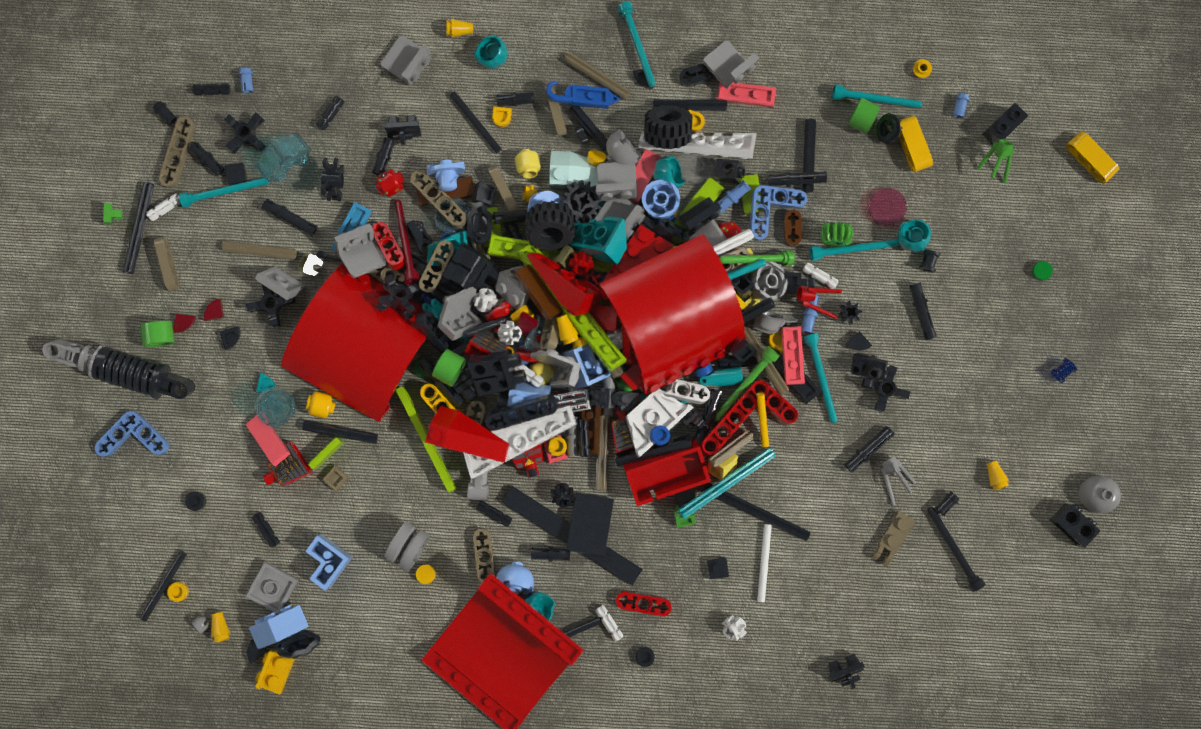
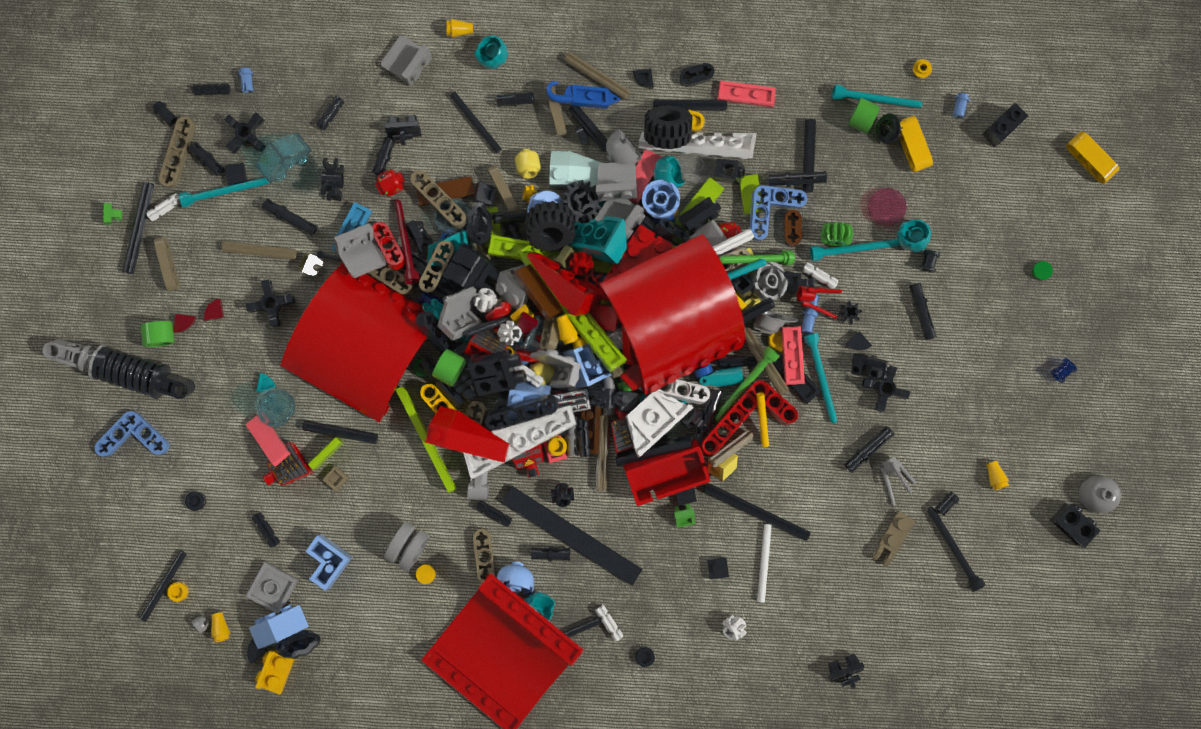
black tile [220,326,240,350] -> none
light grey plate [255,267,306,300] -> none
yellow head [305,391,335,419] -> none
black pin [376,275,421,320] -> none
light blue plate [426,160,465,192] -> none
yellow tile [492,106,512,128] -> none
black tile [566,492,614,557] -> none
yellow tile [587,150,607,167] -> none
red beam [616,591,672,616] -> none
teal piece [617,1,656,87] -> none
blue tile [650,425,670,446] -> none
teal axle [678,448,775,519] -> none
light grey bracket [703,41,760,89] -> none
medium blue pin [718,180,751,214] -> none
black plate [730,338,757,363] -> none
bright green plant [977,139,1015,184] -> none

